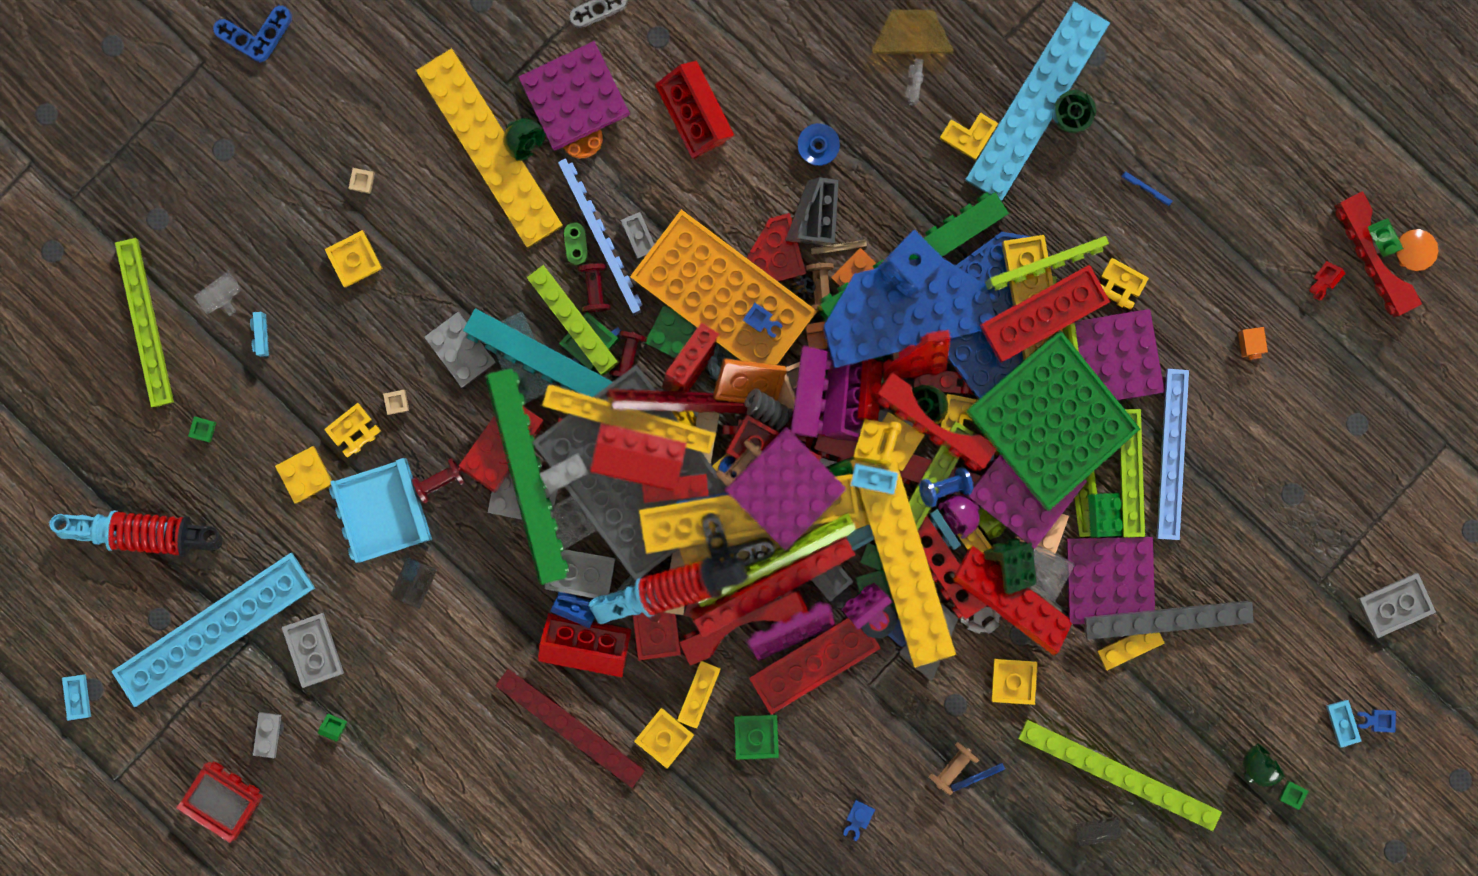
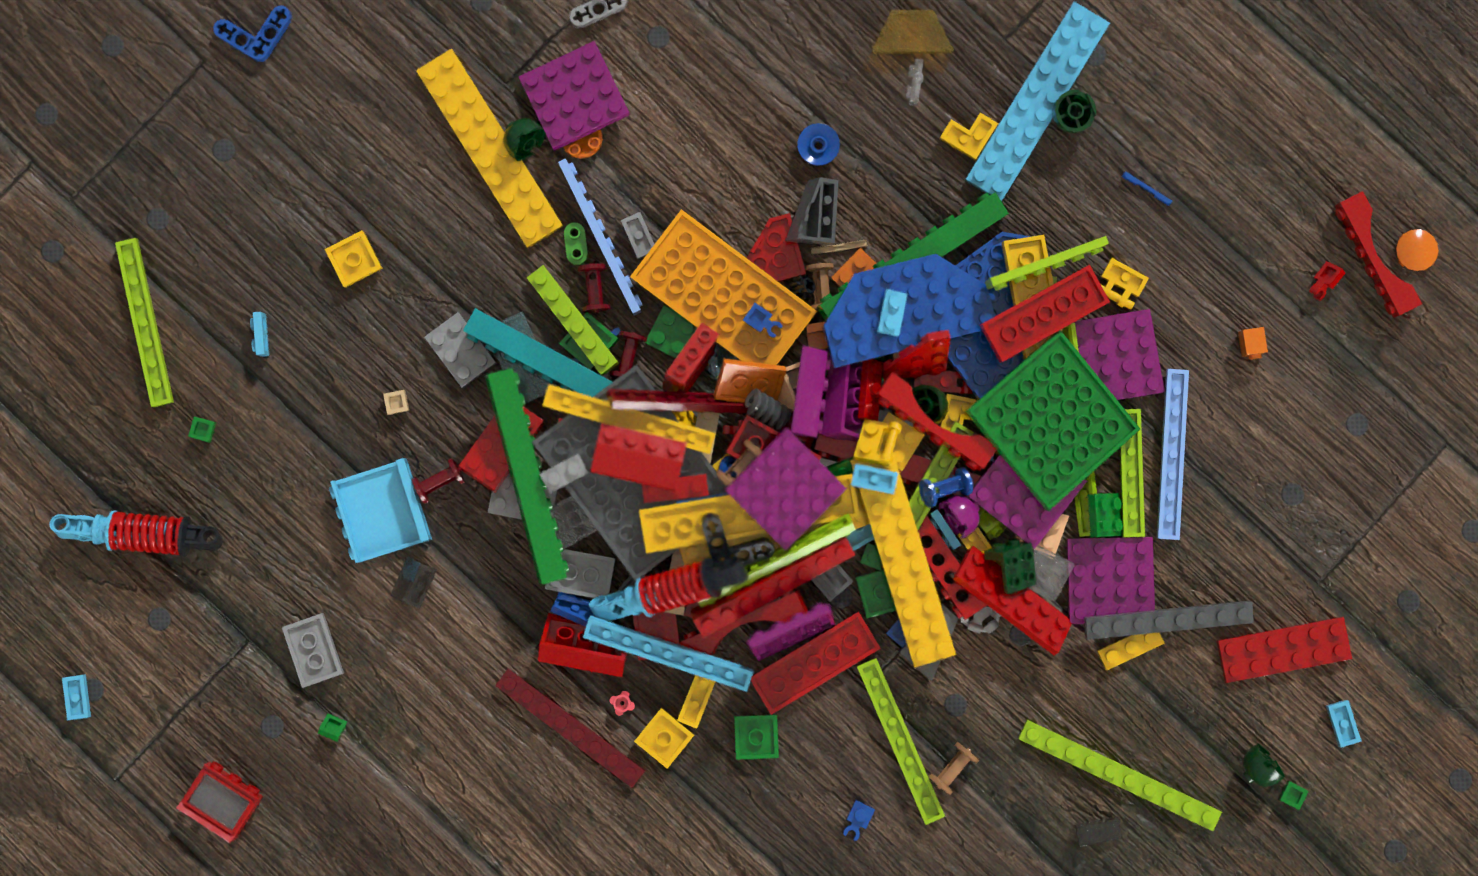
medium azure plate [111,553,315,707] -> none
clear plate [194,272,242,316] -> none
light grey plate [253,712,281,758] -> none
yellow plate [275,446,332,504] -> none
yellow plate [324,403,381,458] -> none
tan plate [349,168,375,194] -> none
red slope [655,61,734,159] -> none
magenta plate [841,582,897,639] -> none
blue bracket [878,230,945,297] -> none
blue piece [951,763,1005,791] -> none
yellow plate [991,659,1037,705] -> none
blue plate [1357,709,1396,732] -> none
light grey plate [1358,573,1436,638] -> none
green plate [1368,218,1404,257] -> none
none -> medium azure plate [583,616,754,692]
none -> coral plate [610,691,635,716]
none -> lime plate [857,658,945,825]
none -> medium azure plate [877,289,907,337]
none -> red plate [1217,617,1352,683]

